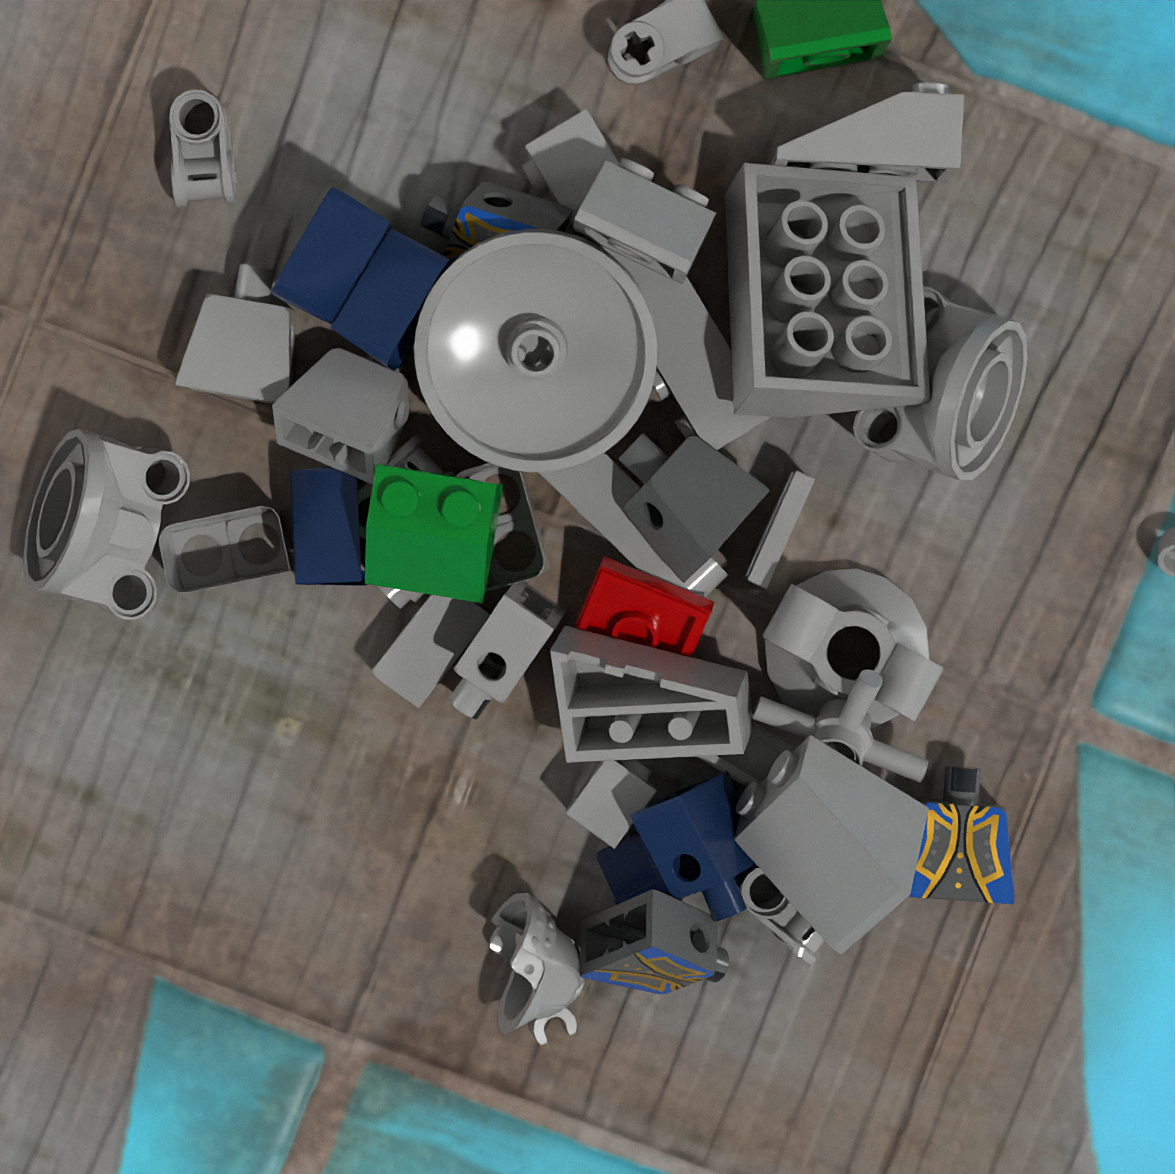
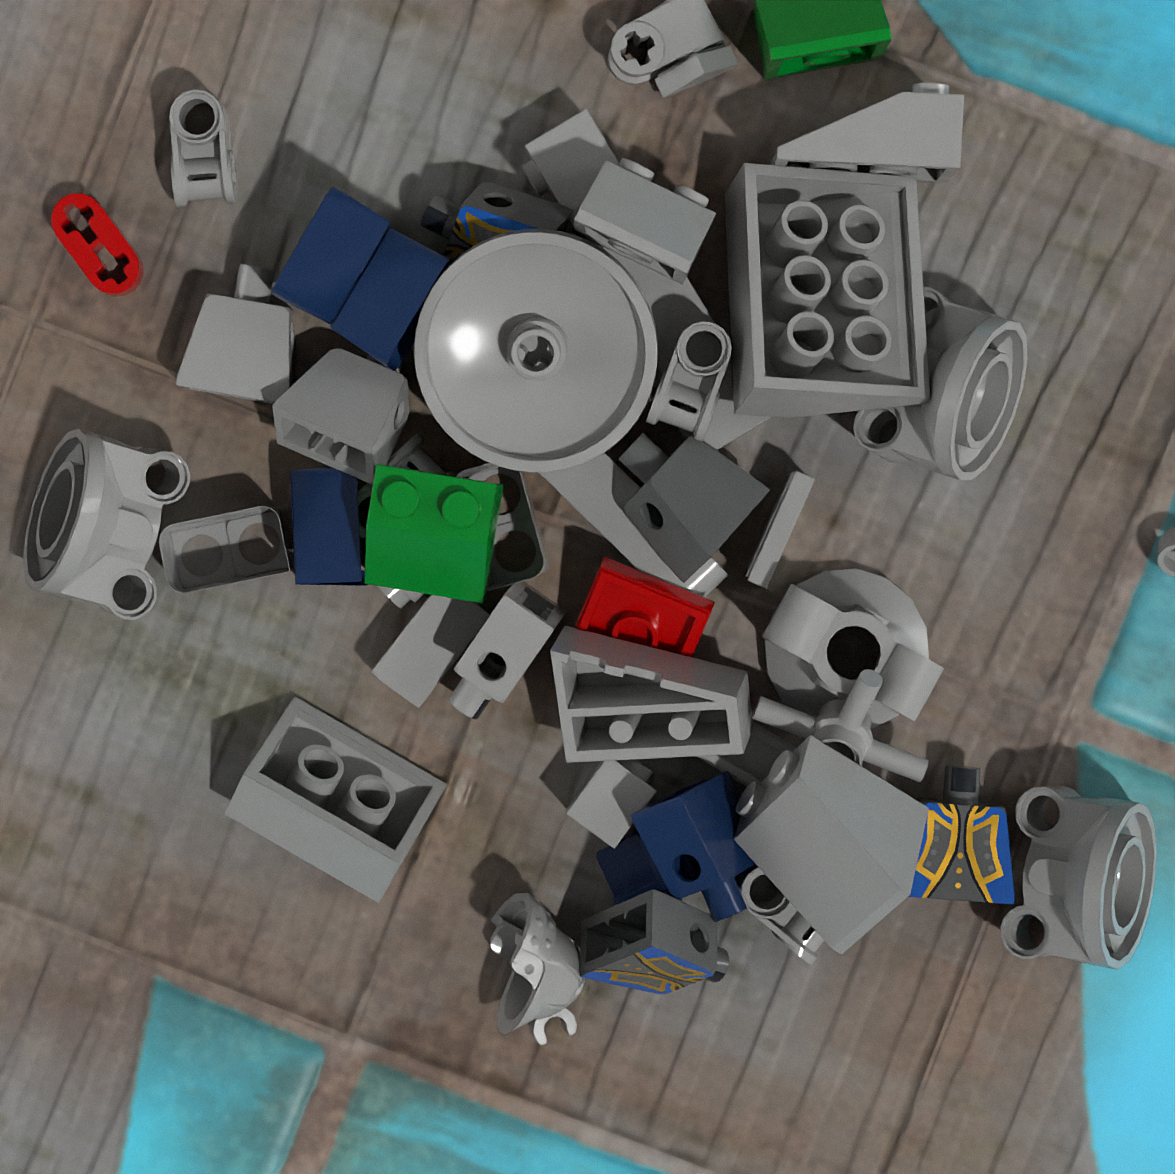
none -> red beam [51,193,144,296]
none -> light grey slope [224,696,447,903]
none -> light grey piece [646,321,732,442]
none -> light grey tile [655,44,739,98]
none -> light grey piece [1000,786,1157,970]

